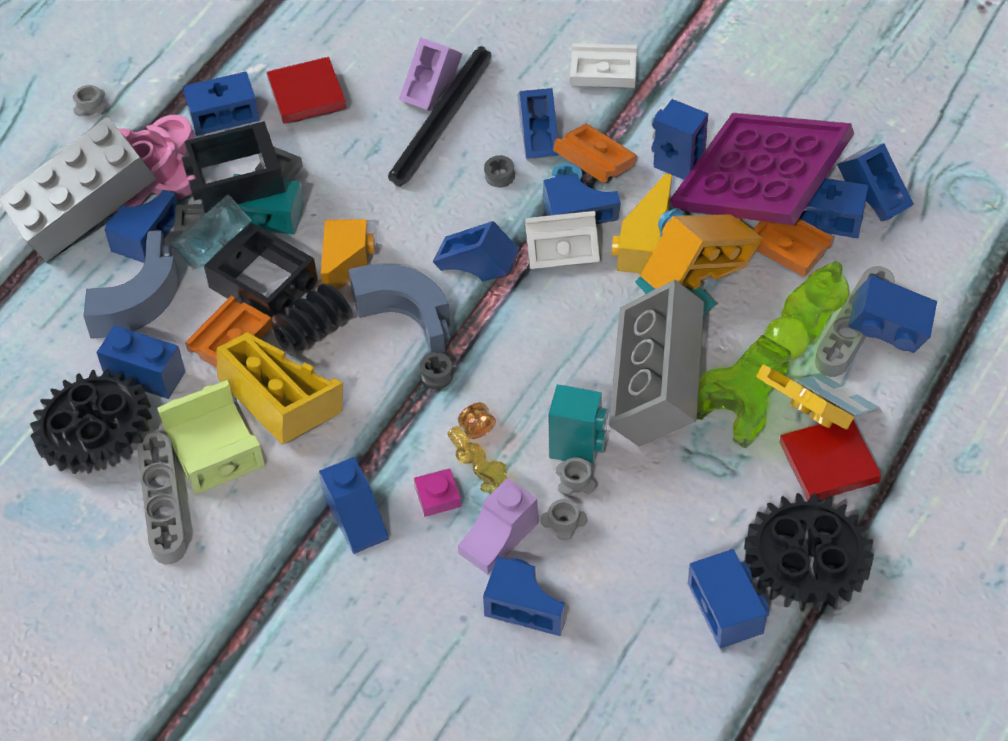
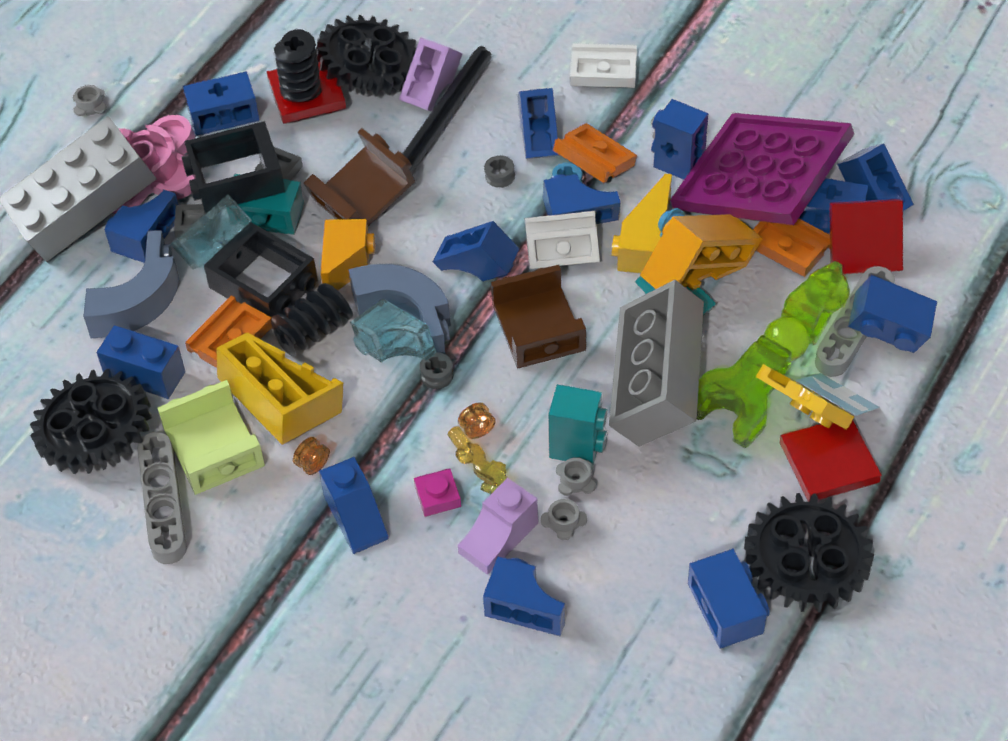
none -> black piece [274,29,322,102]
none -> clear orange bush [292,437,330,475]
none -> reddish brown panel [303,128,415,226]
none -> black gear [316,15,417,96]
none -> clear light blue arch [350,298,437,363]
none -> reddish brown panel [491,265,586,369]
none -> red tile [829,199,903,275]

